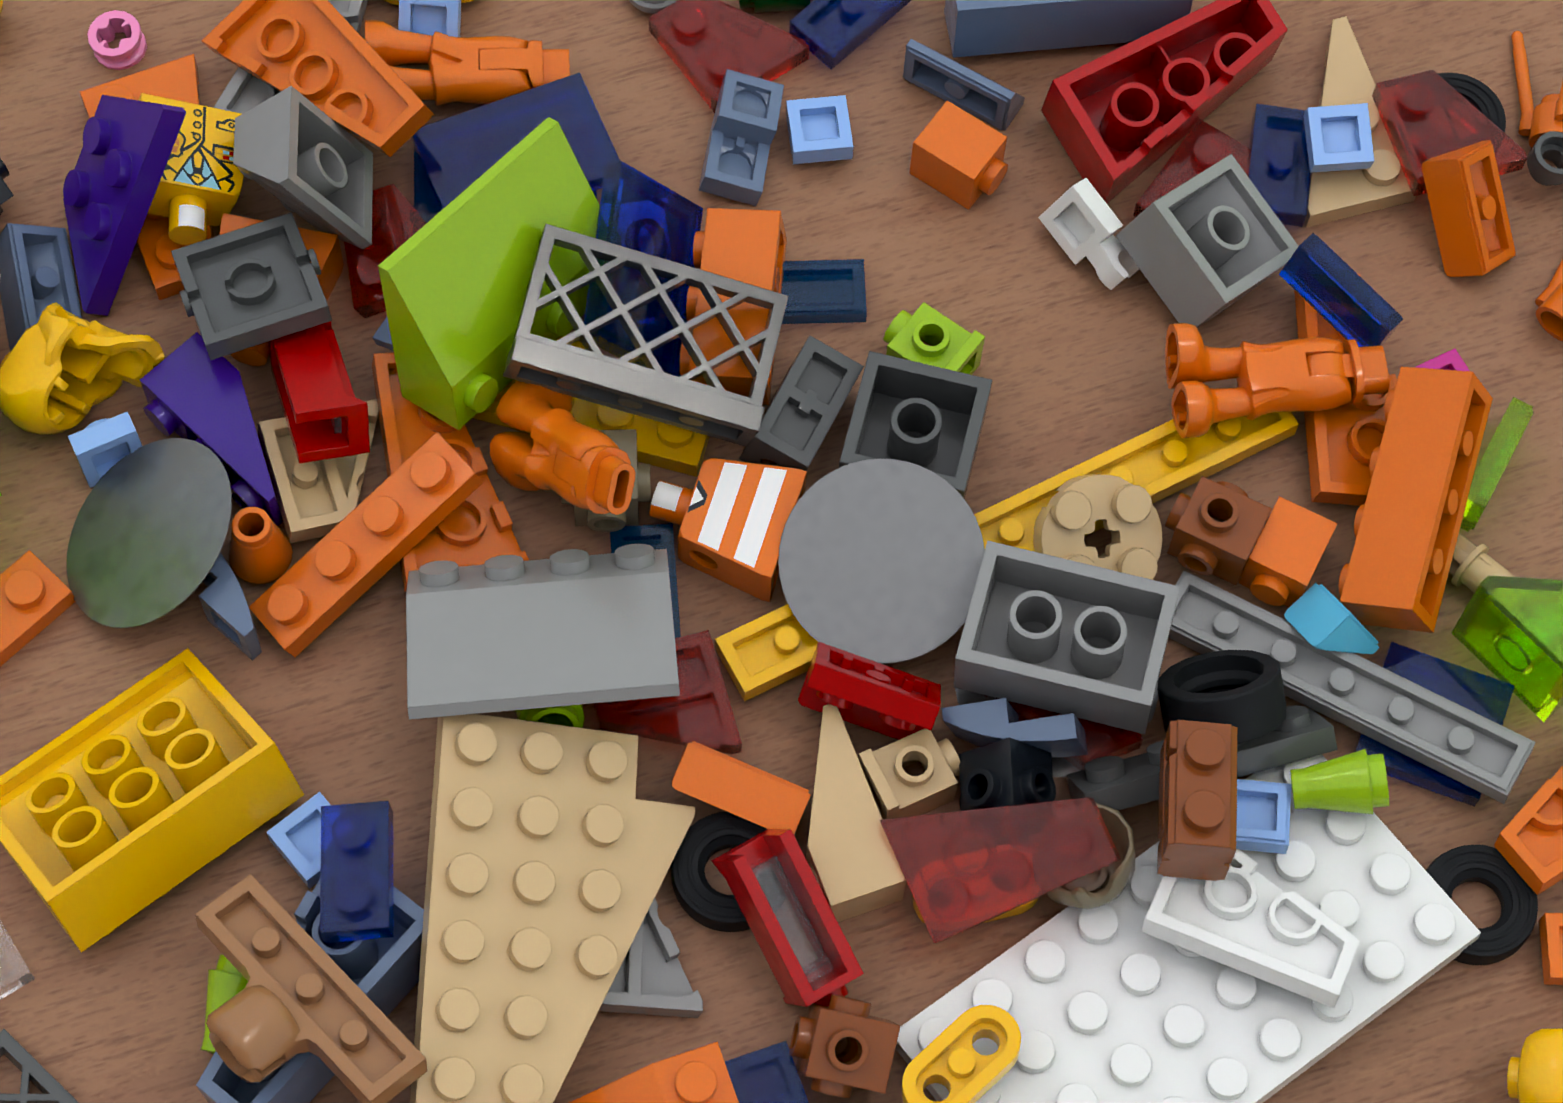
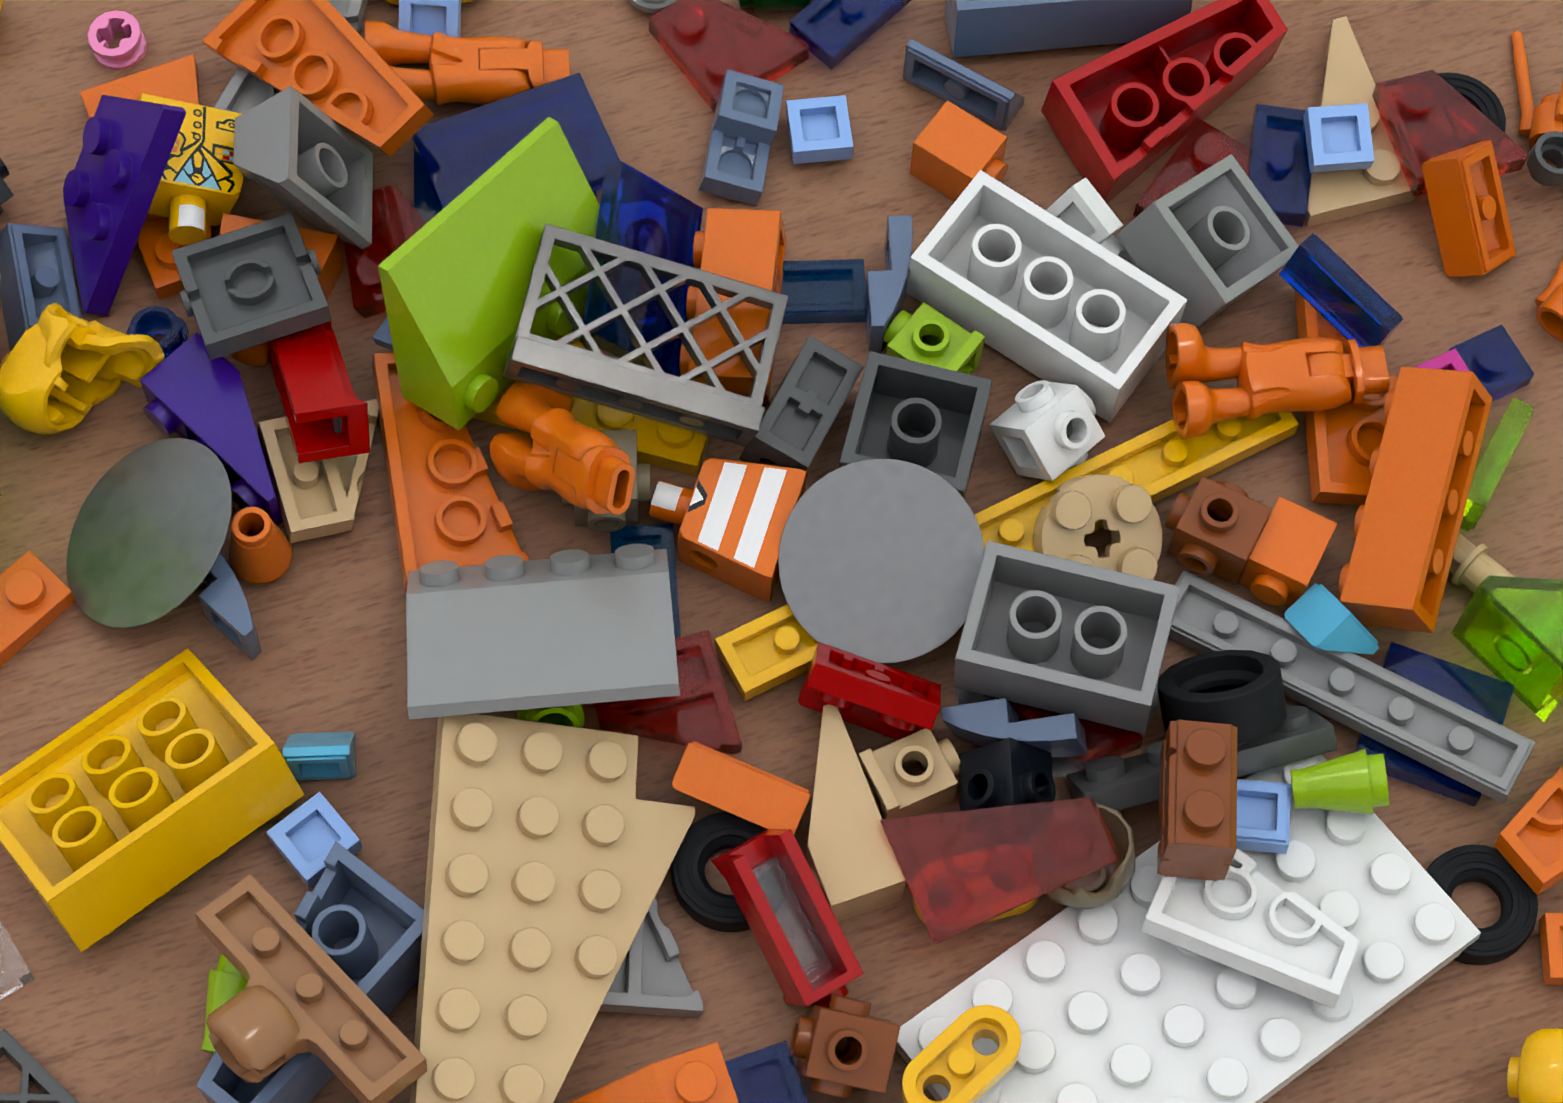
light blue plate [68,412,142,488] -> none
orange plate [249,432,484,658] -> none
clear blue plate [320,801,394,943] -> none
none -> clear blue plate [127,306,189,359]
none -> medium azure slope [283,731,356,781]
none -> sand blue slope [864,215,913,354]
none -> white brick [906,170,1187,423]
none -> white brick [989,380,1105,481]
none -> clear blue plate [1449,325,1534,401]

